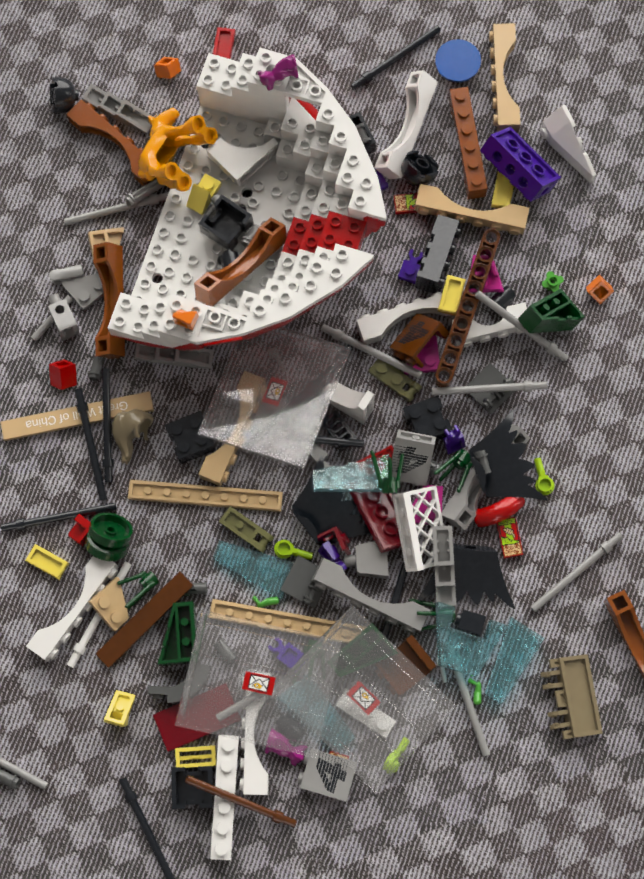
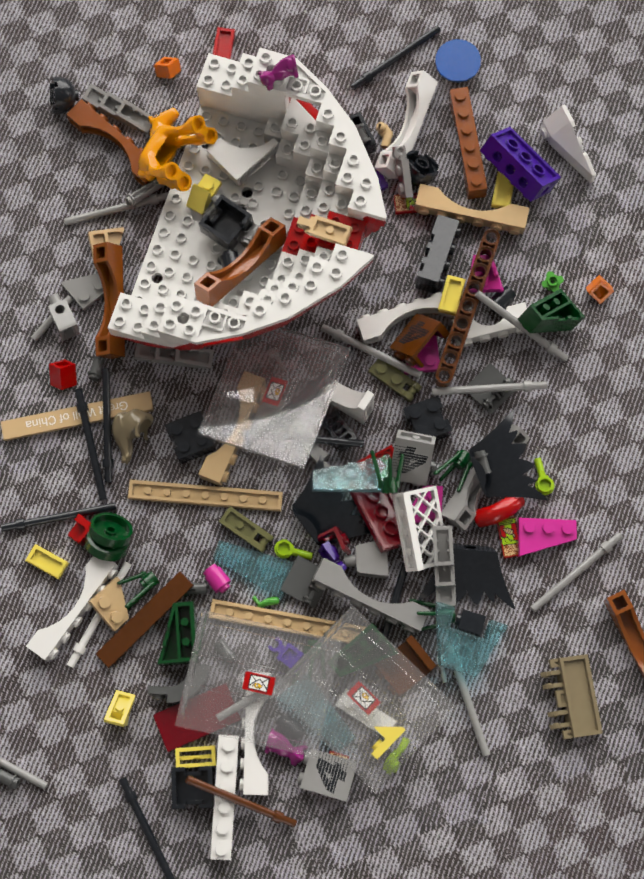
light grey bar [49,264,85,285] -> none
orange slope [172,310,199,330] -> none
dark purple plate [398,249,423,284] -> none
dark purple plate [443,425,466,455] -> none
bright green piece [468,678,481,705] -> none
clear light blue wing [485,617,545,705] -> none
tan arch [489,23,521,132] -> none
none -> dark pink brick [203,564,231,594]
none -> tan hinge [297,215,353,246]
none -> light yellow slope [371,726,406,759]
none -> tan arm [376,122,393,149]
none -> light grey hinge [392,146,413,198]
none -> dark pink wing [517,518,577,557]

